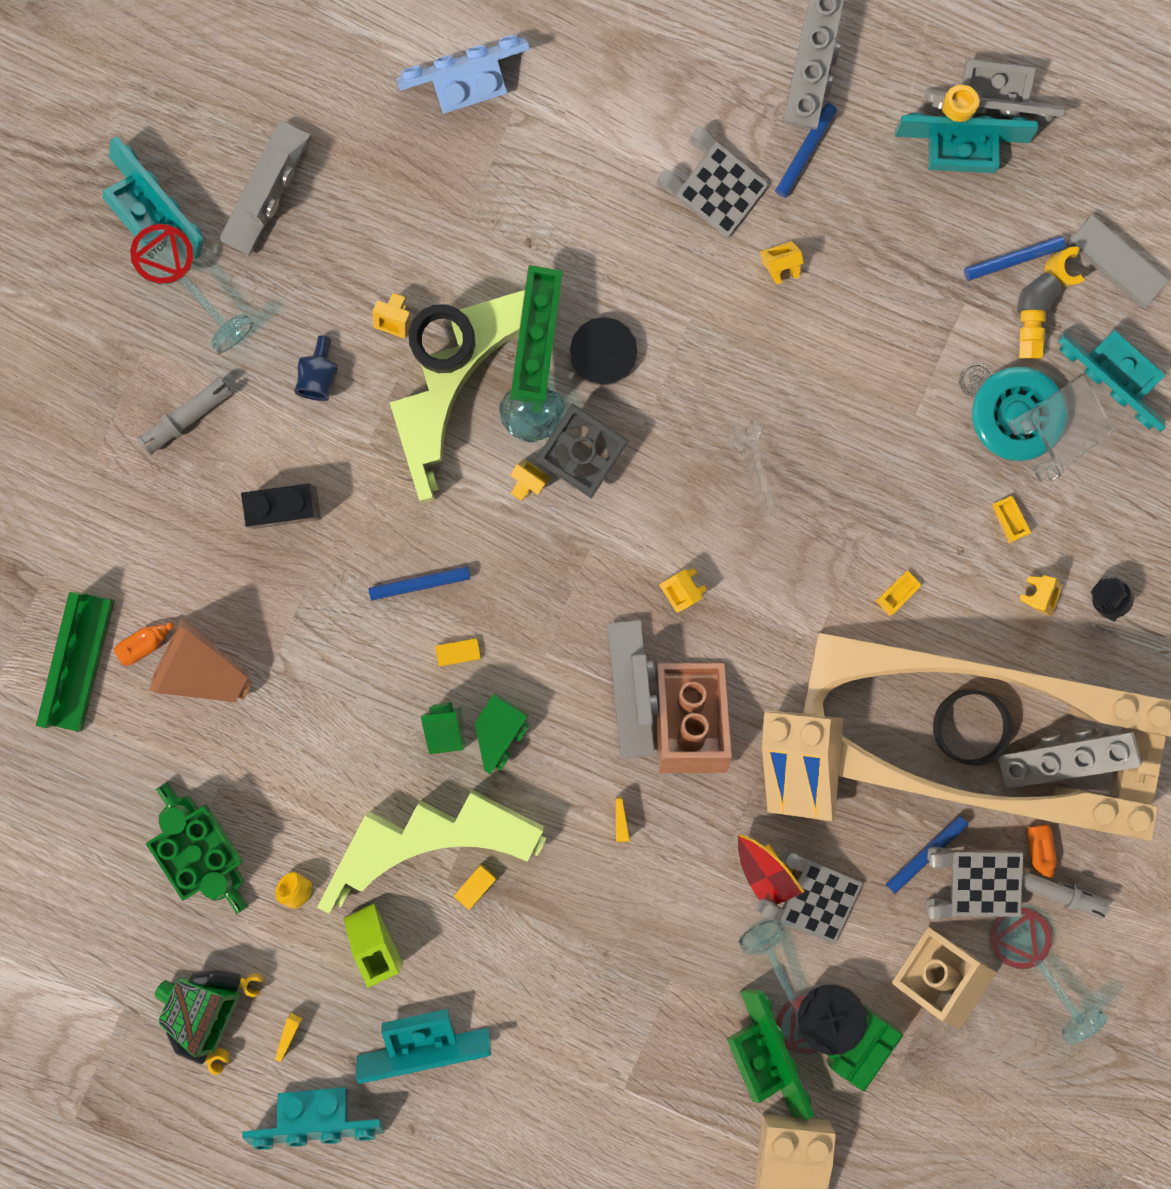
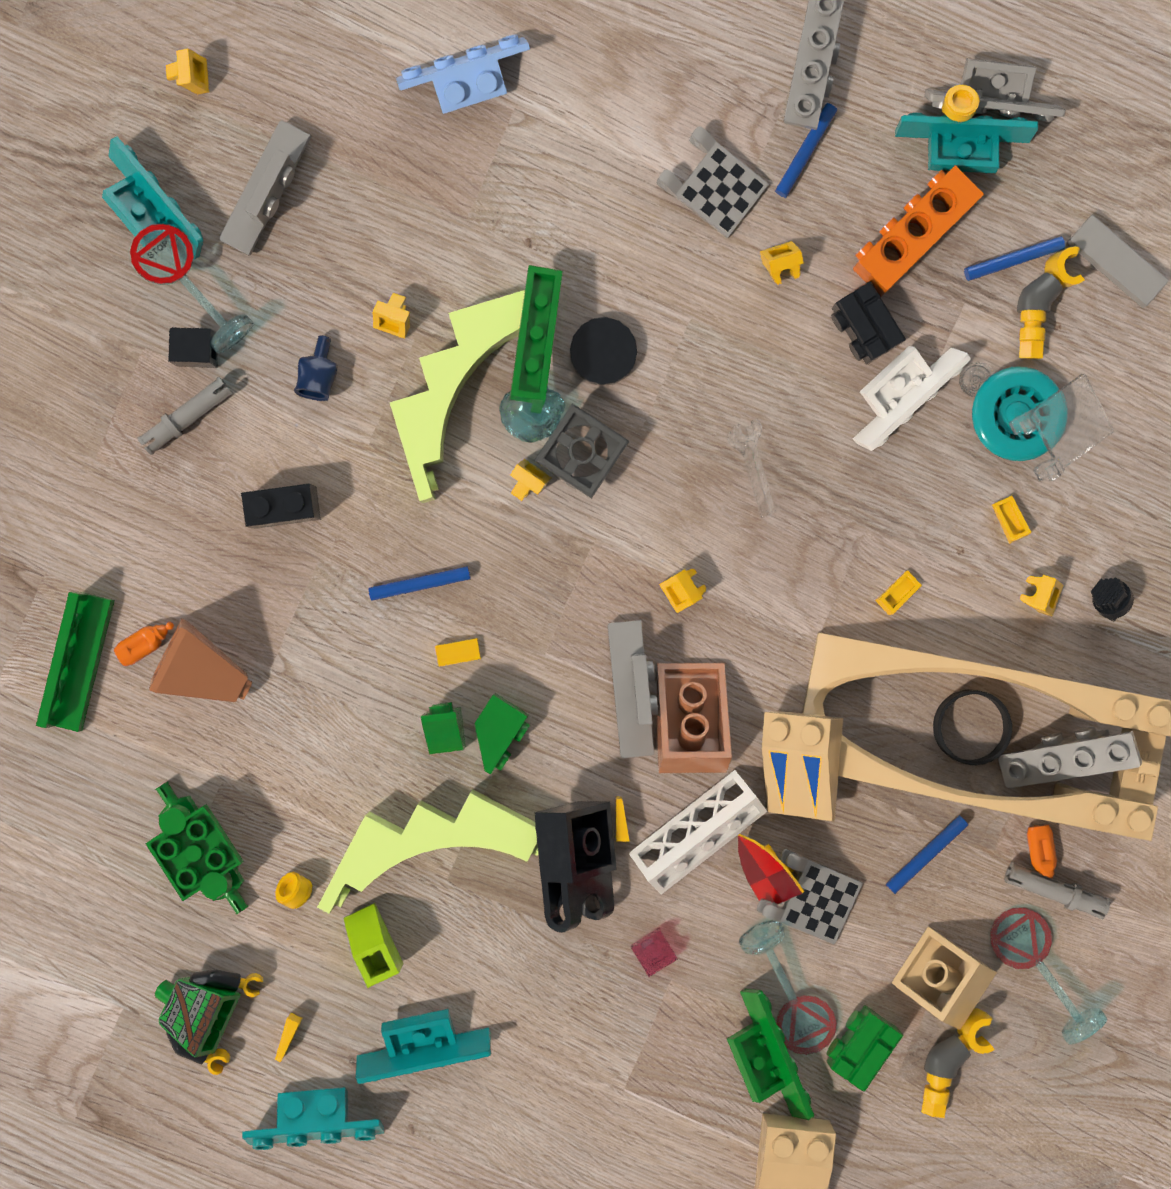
black tyre [408,304,476,373] -> none
yellow piece [453,864,497,910] -> none
black tile [797,984,868,1055] -> none
light grey flag [926,847,1023,919] -> none
teal bracket [1059,328,1166,432] -> none
none -> yellow tile [166,48,209,95]
none -> black panel [168,327,219,368]
none -> black brick [534,801,617,933]
none -> white fence [629,770,767,895]
none -> clear pink tile [631,928,678,977]
none -> black brick [831,281,906,365]
none -> orange brick [853,165,984,297]
none -> white bracket [853,346,971,451]
none -> piece [921,1008,995,1118]

